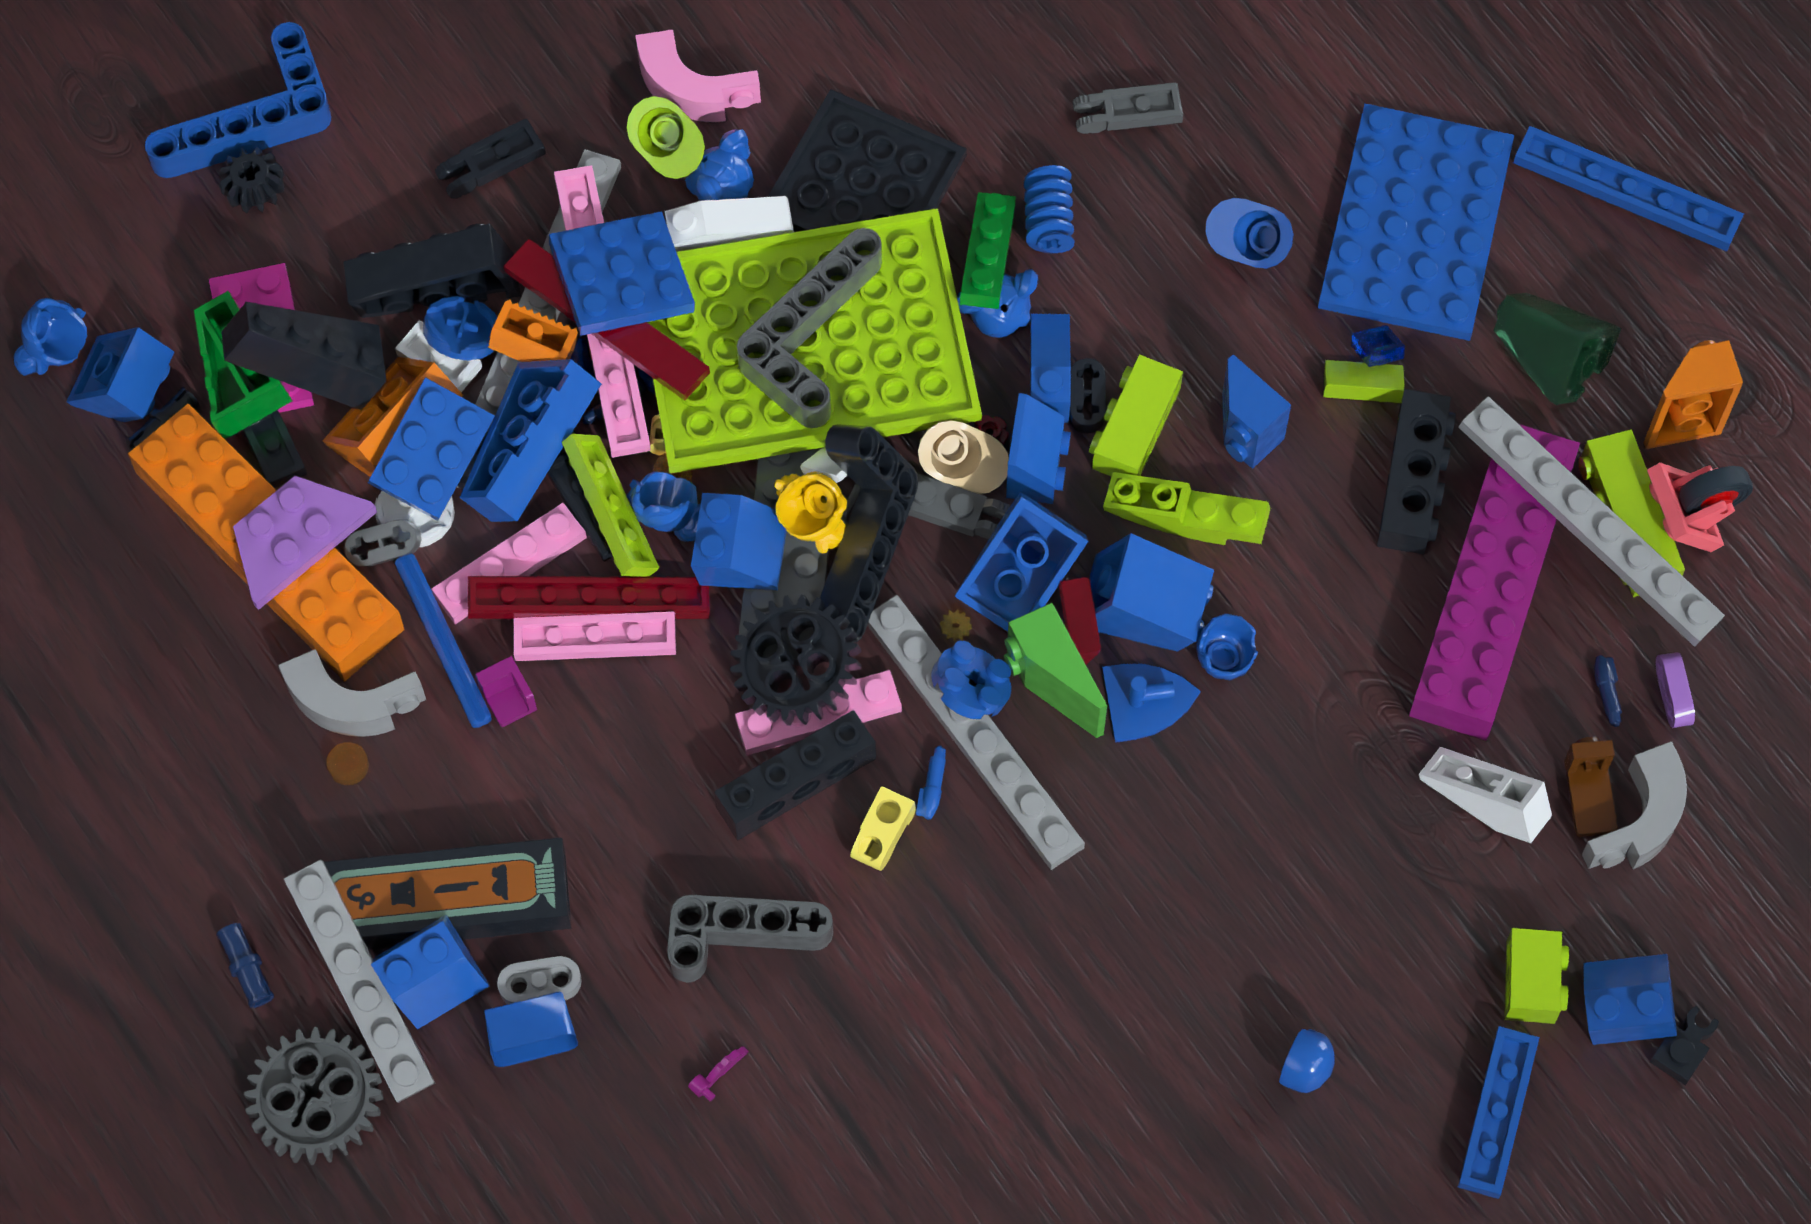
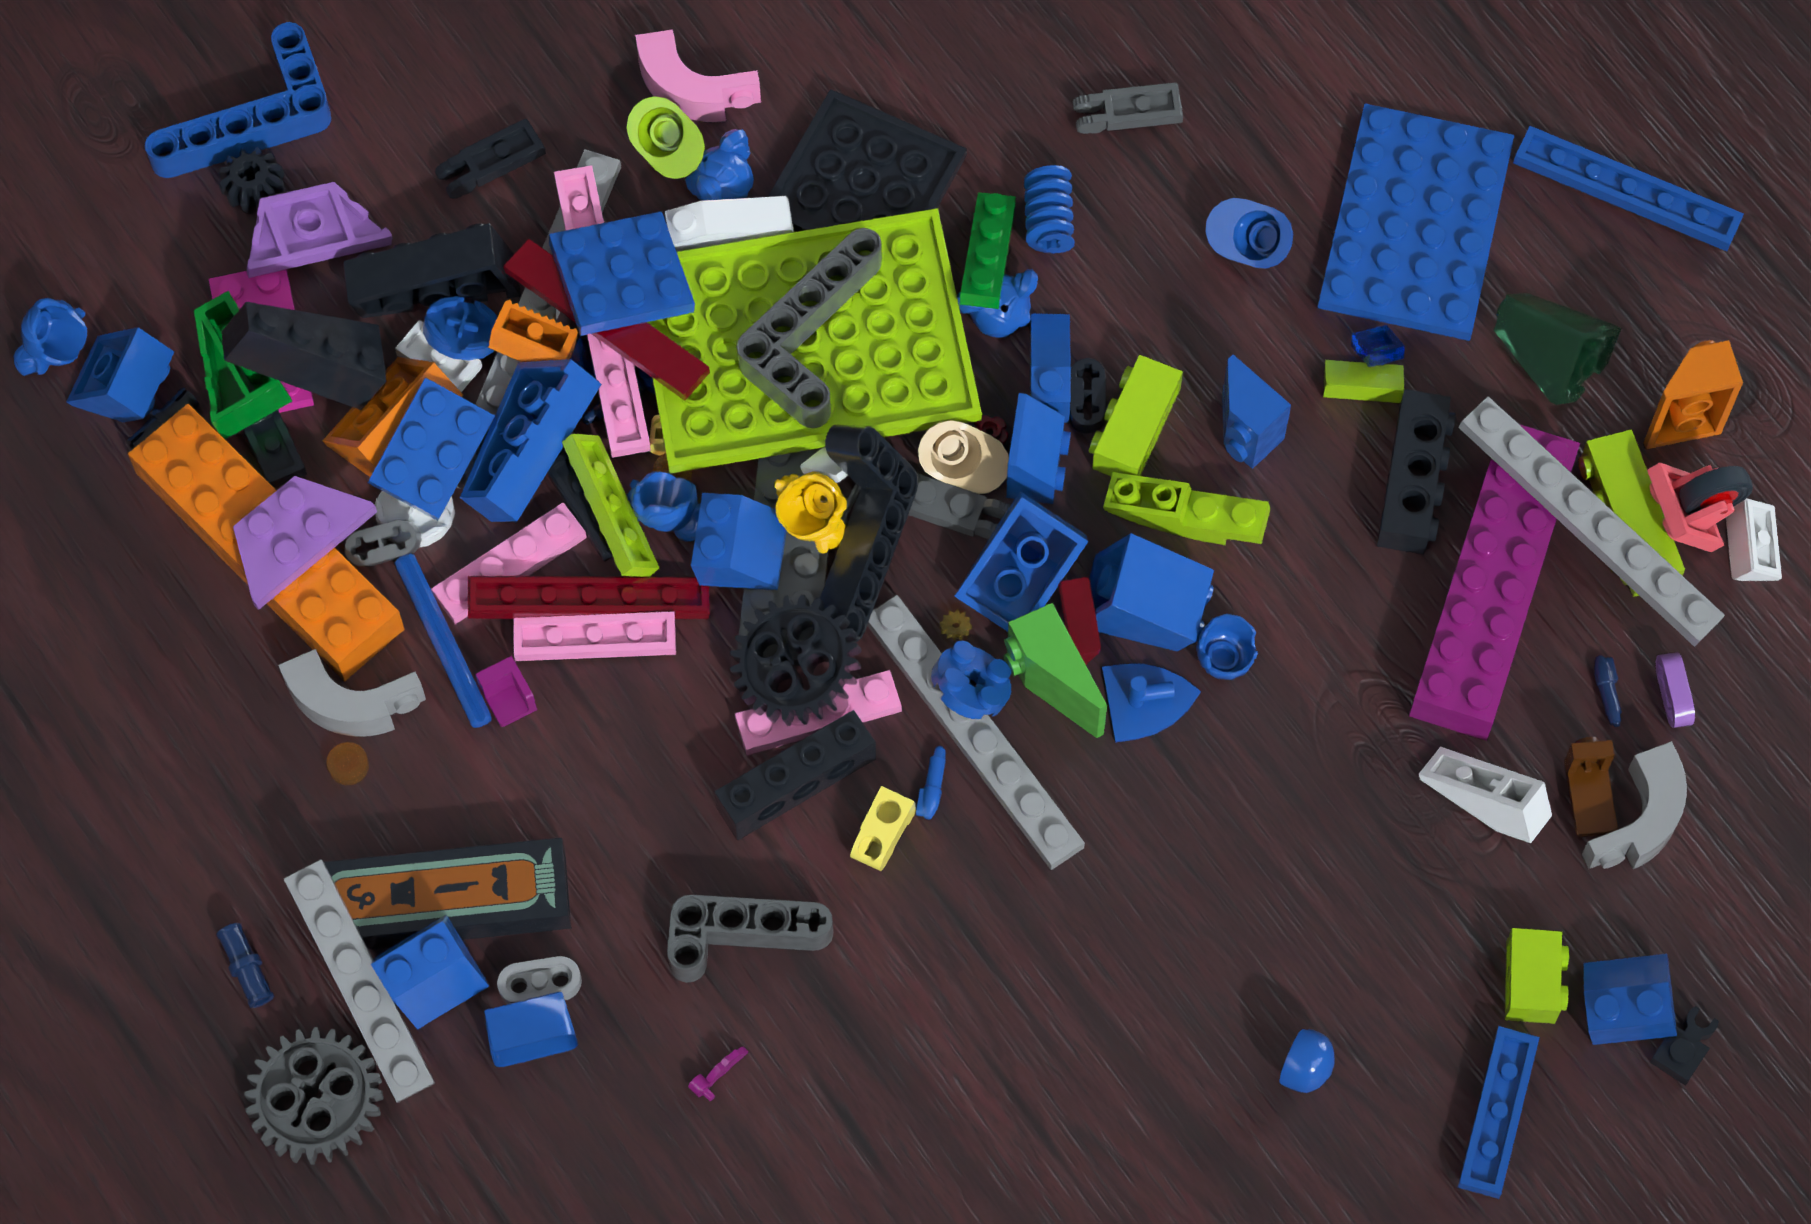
none -> medium lavender wing [247,182,392,278]
none -> white slope [1726,498,1782,581]

